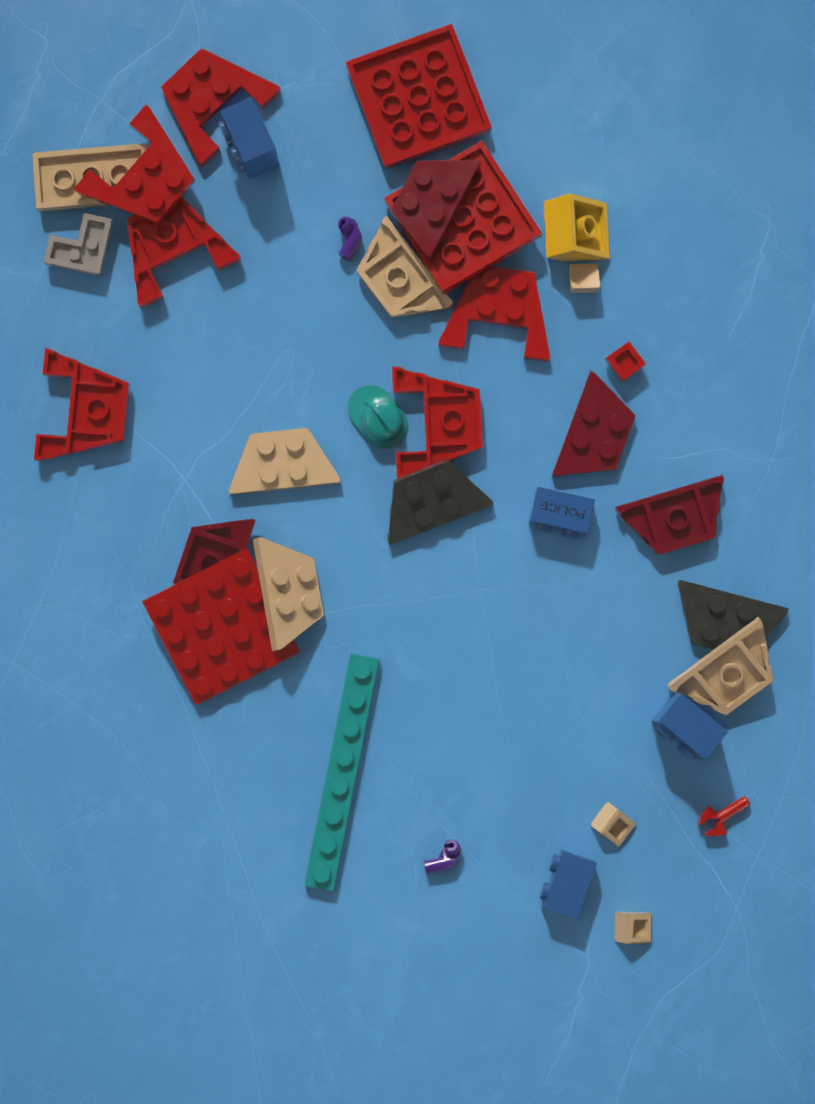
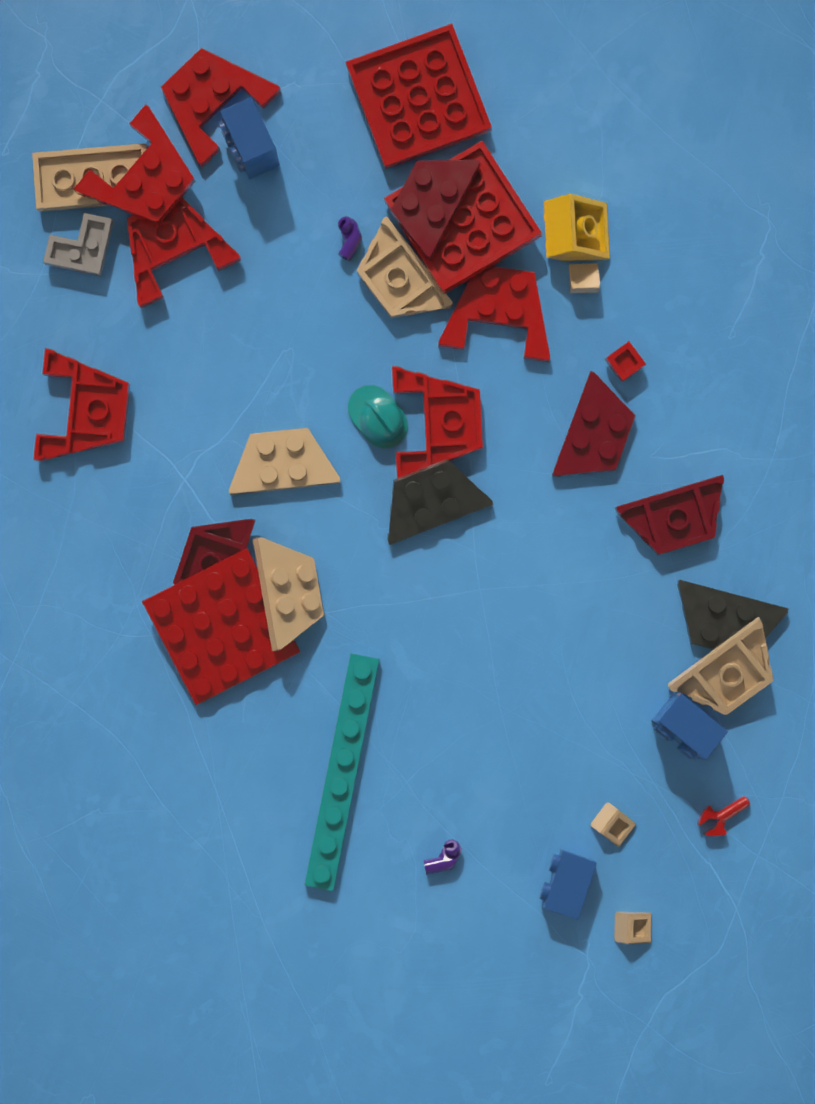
blue brick [529,487,595,540] -> none

